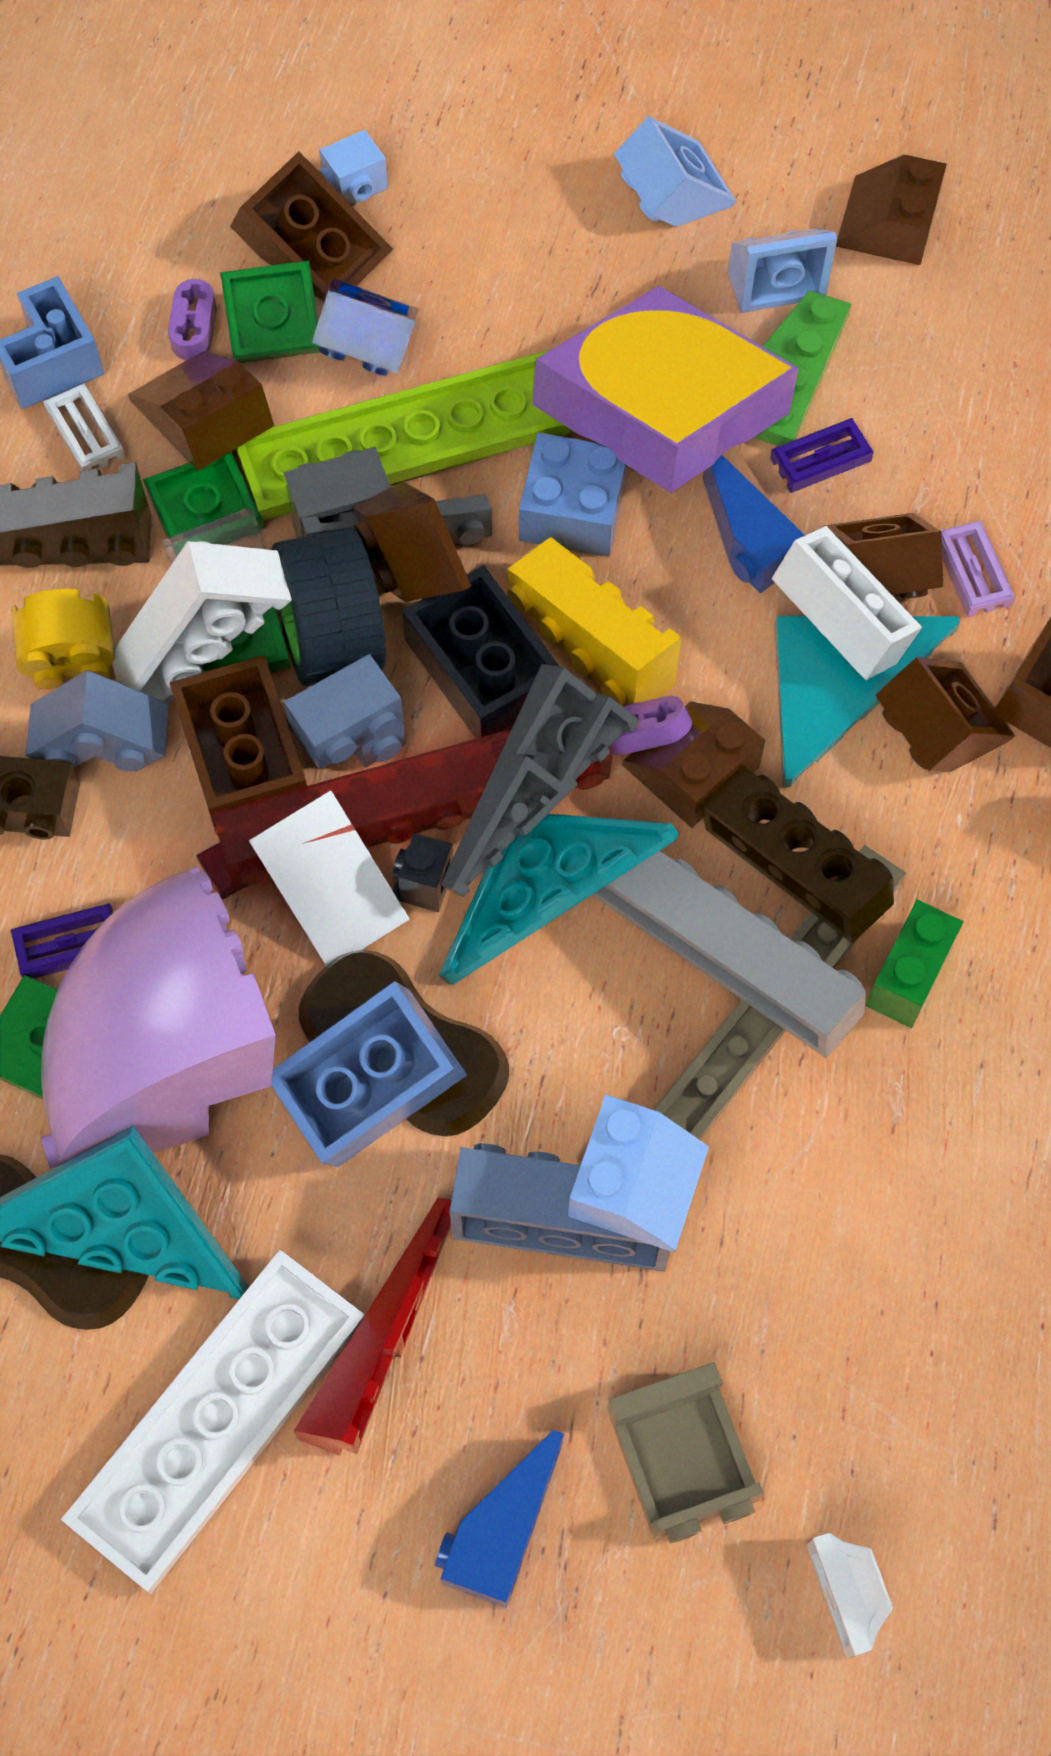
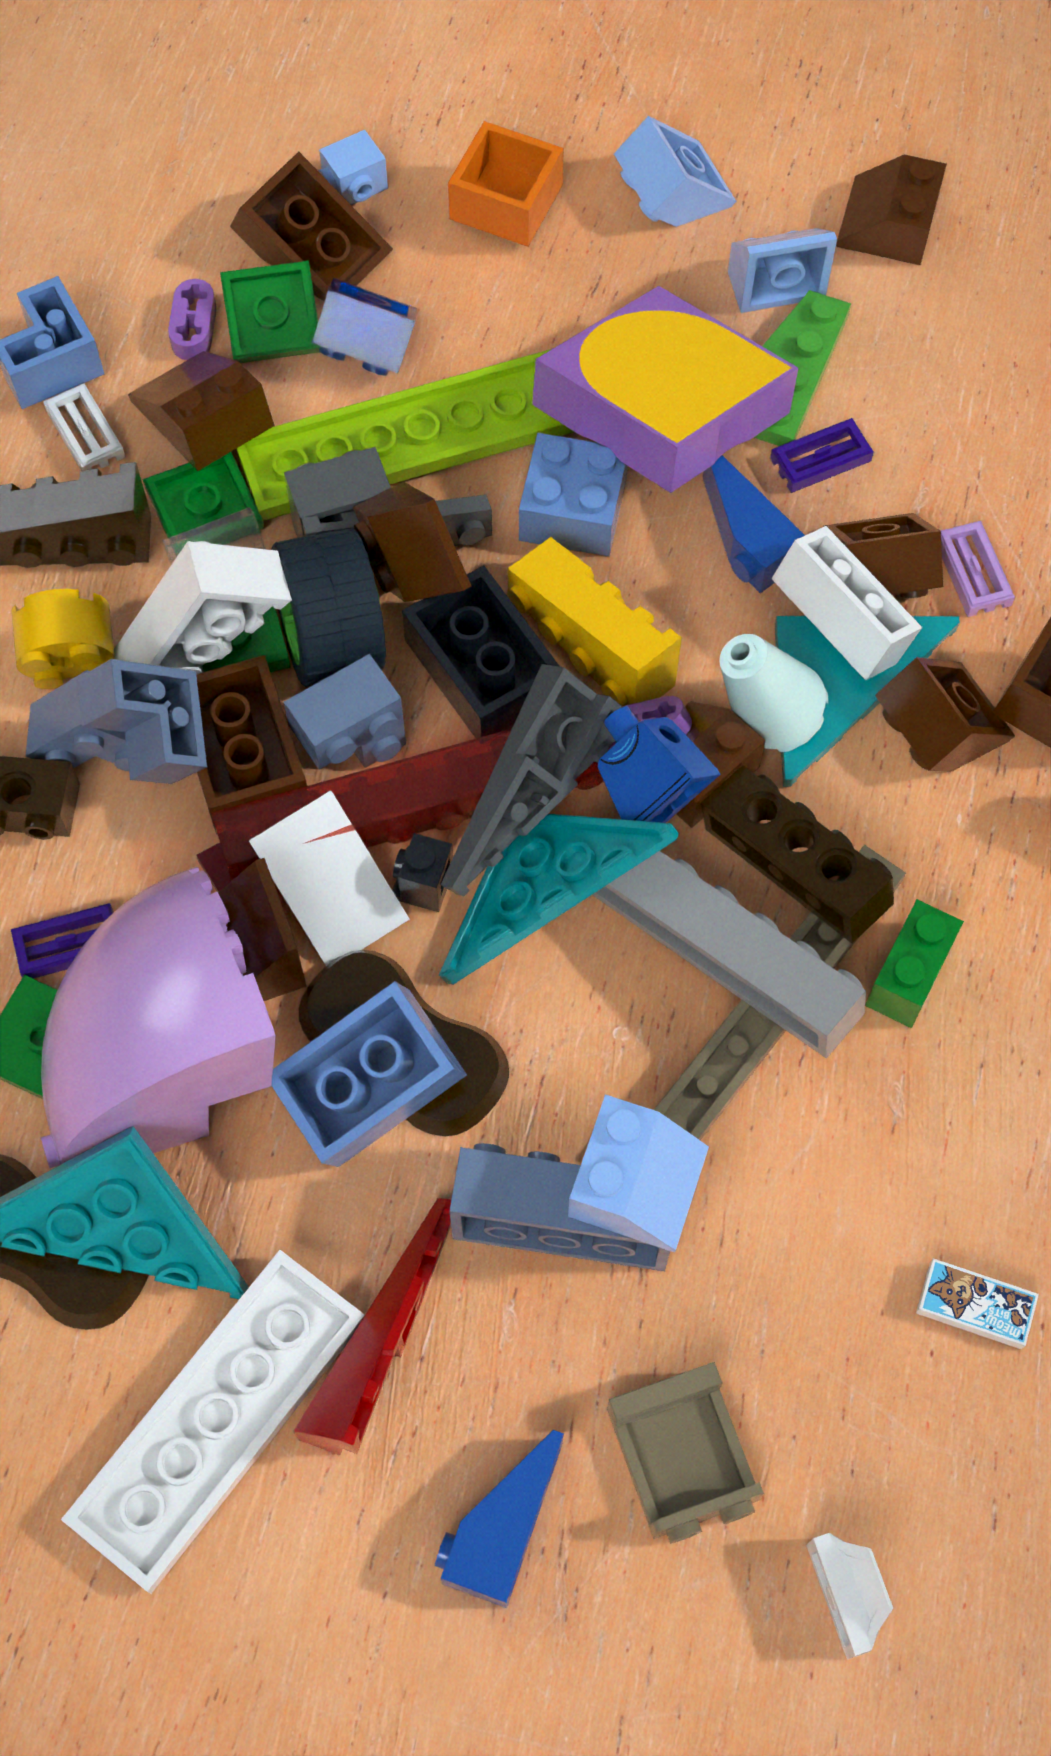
none -> sand blue brick [77,659,207,784]
none -> reddish brown slope [218,858,307,1001]
none -> orange piece [448,121,564,247]
none -> blue torso [598,706,721,823]
none -> light aqua cone [719,634,828,752]
none -> tile [916,1258,1039,1350]

